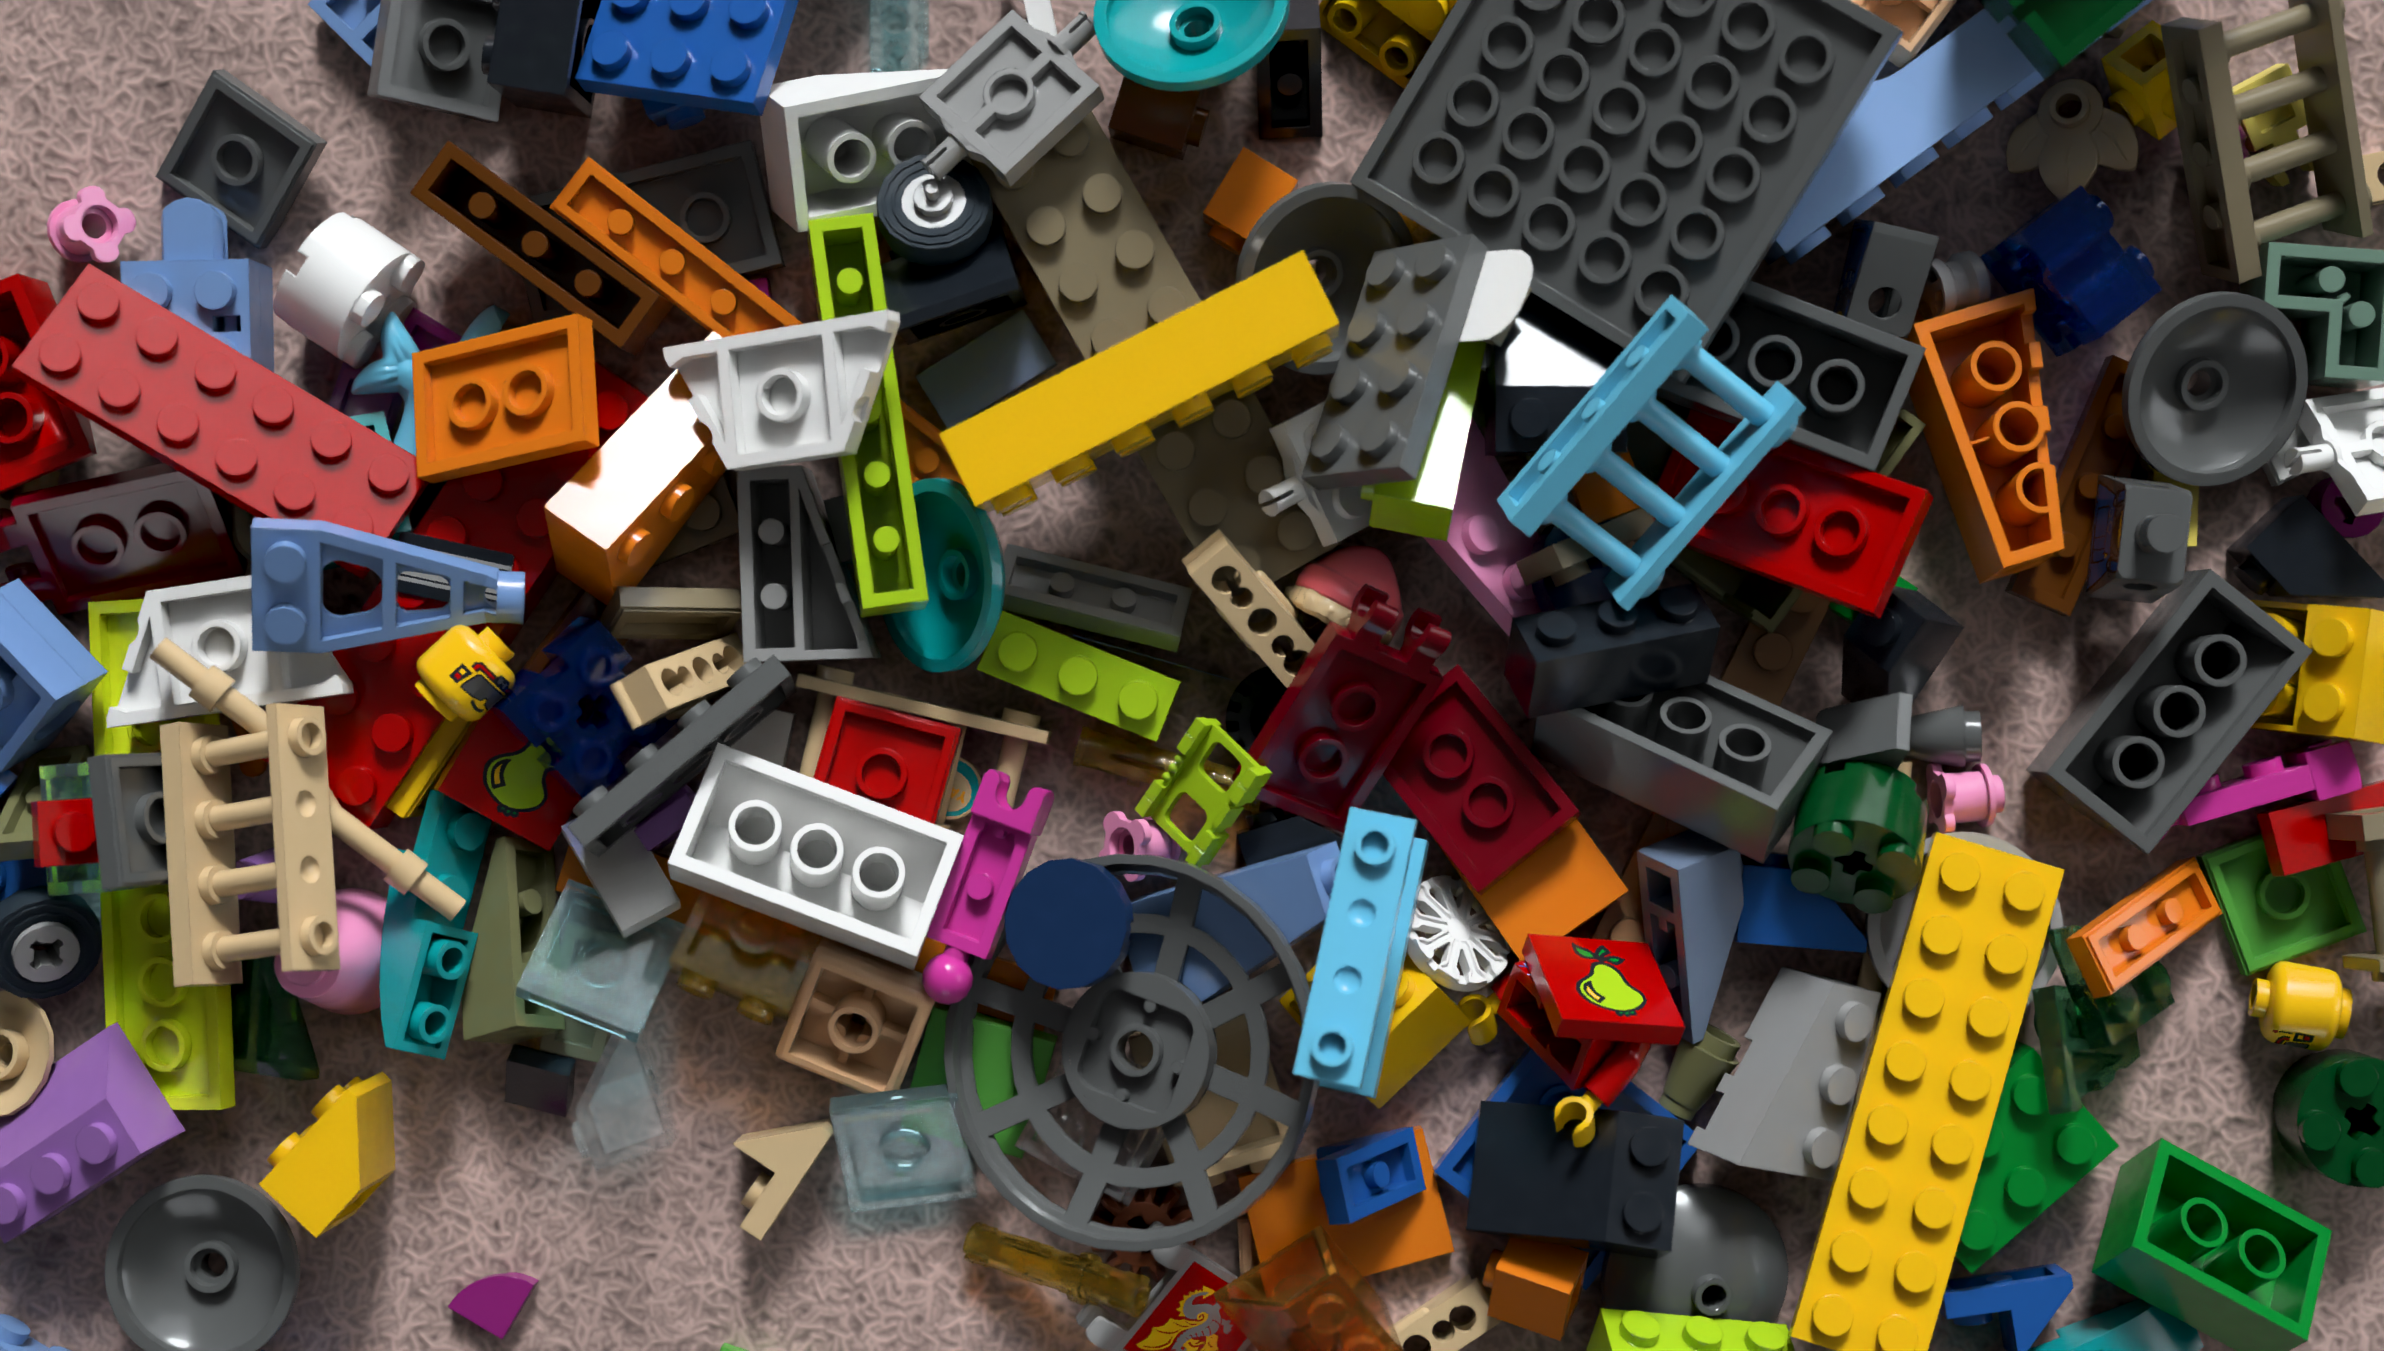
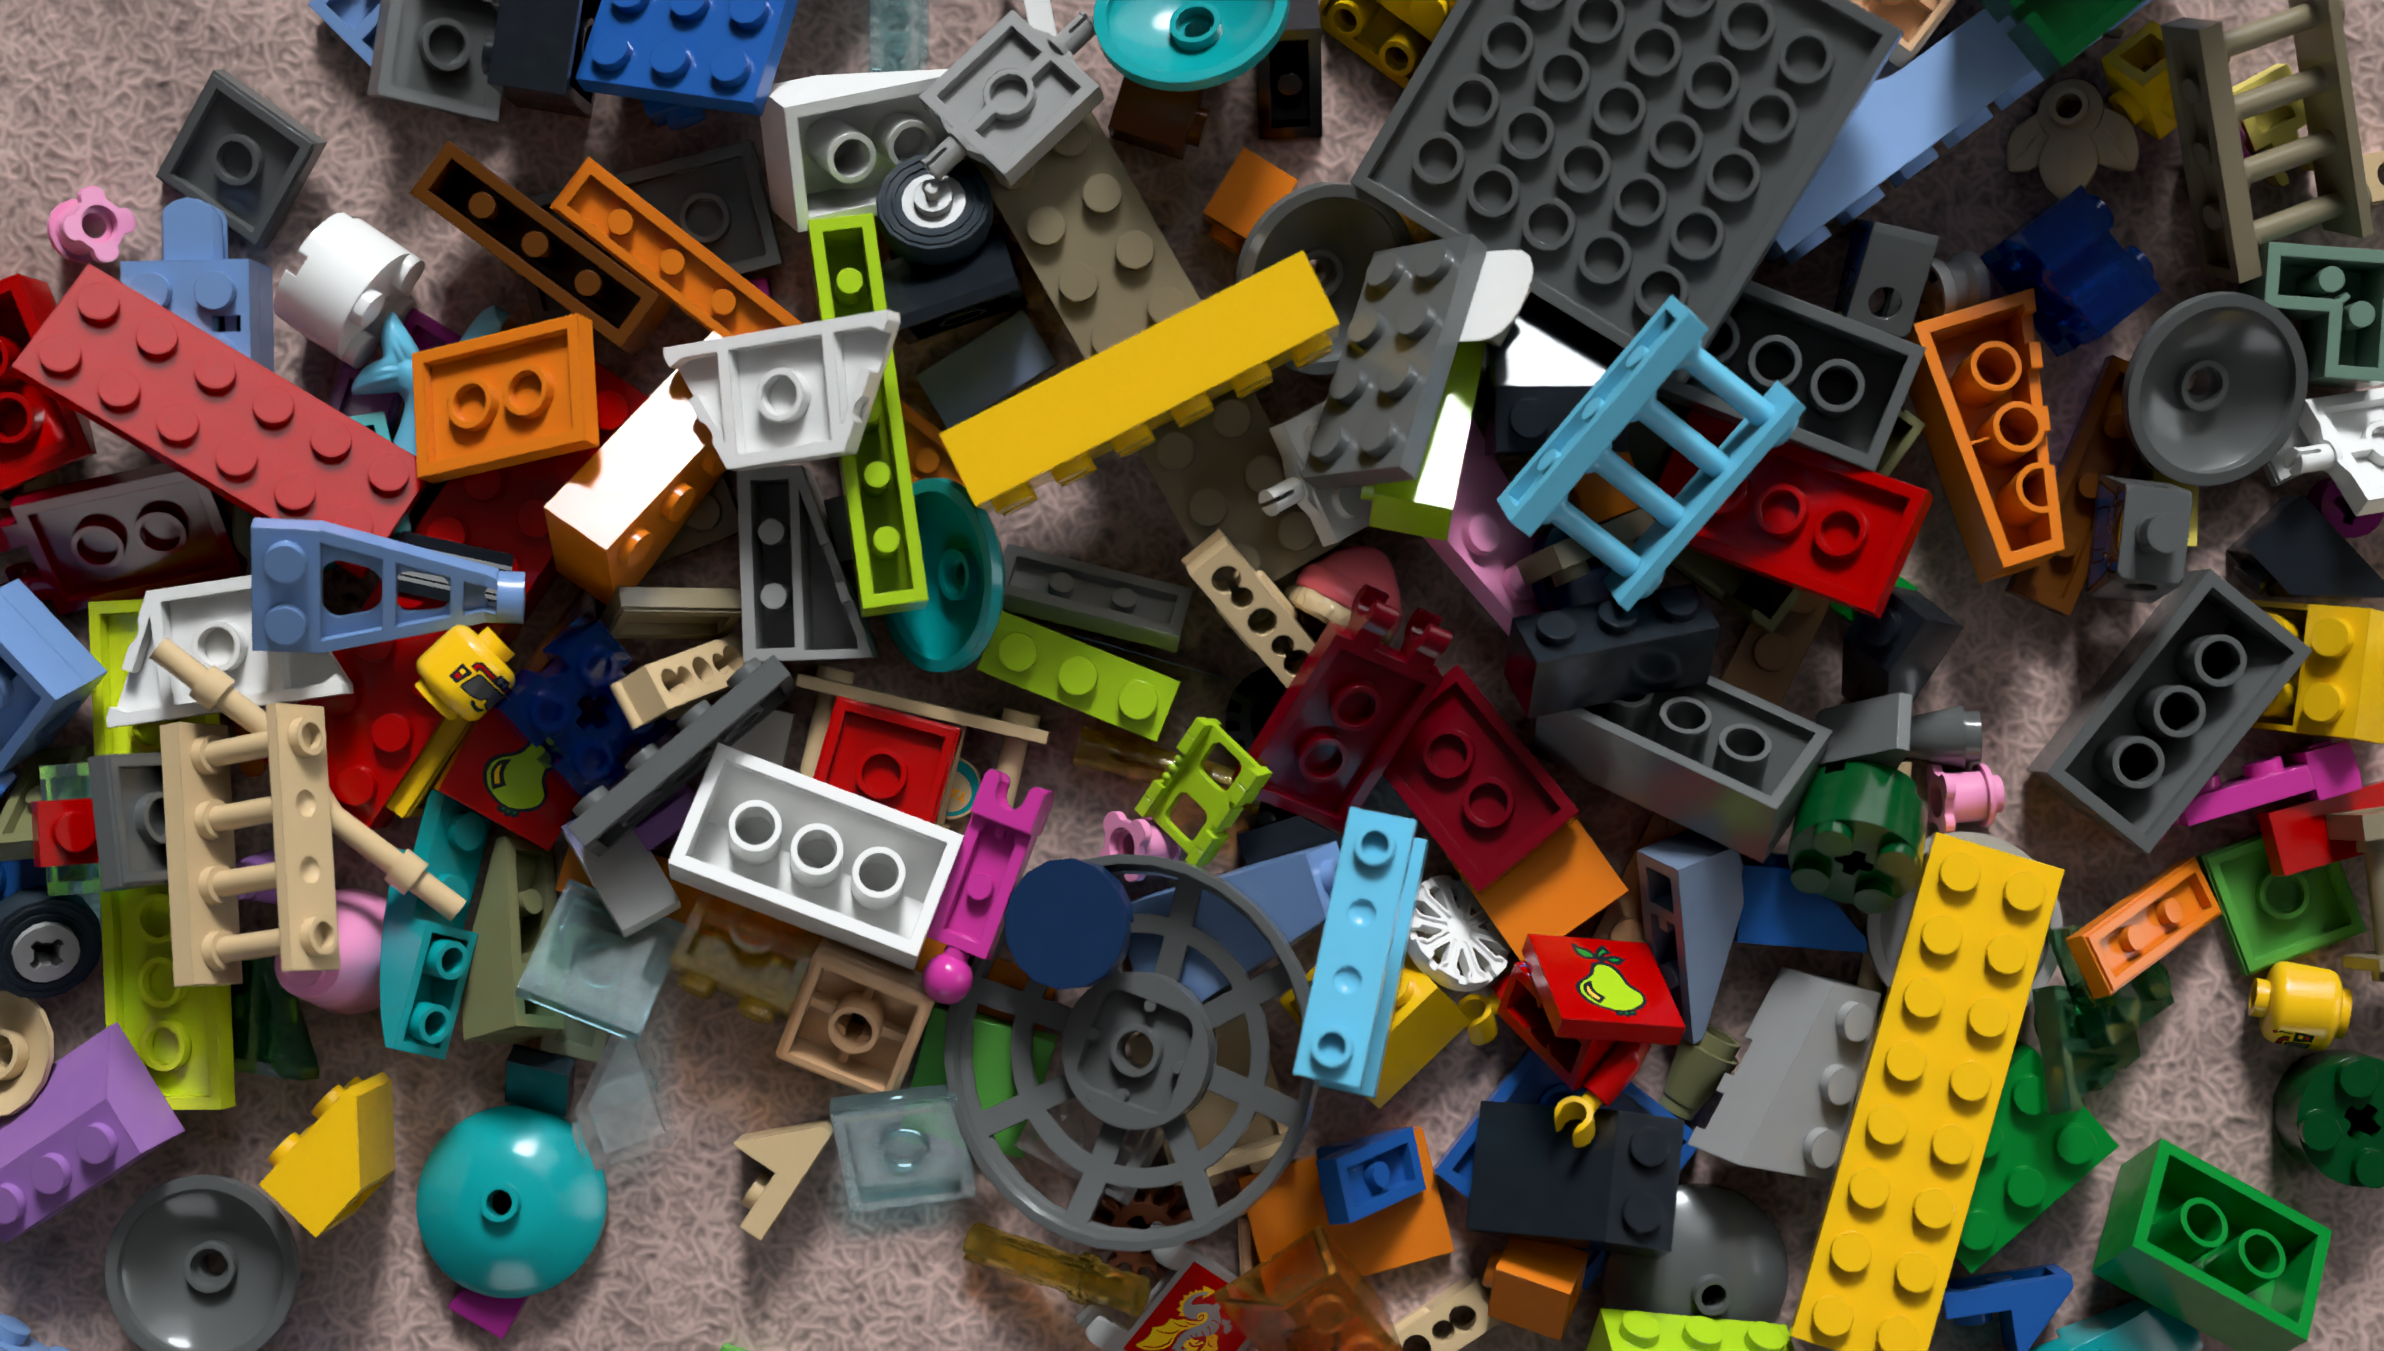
none -> teal dish [416,1105,609,1298]

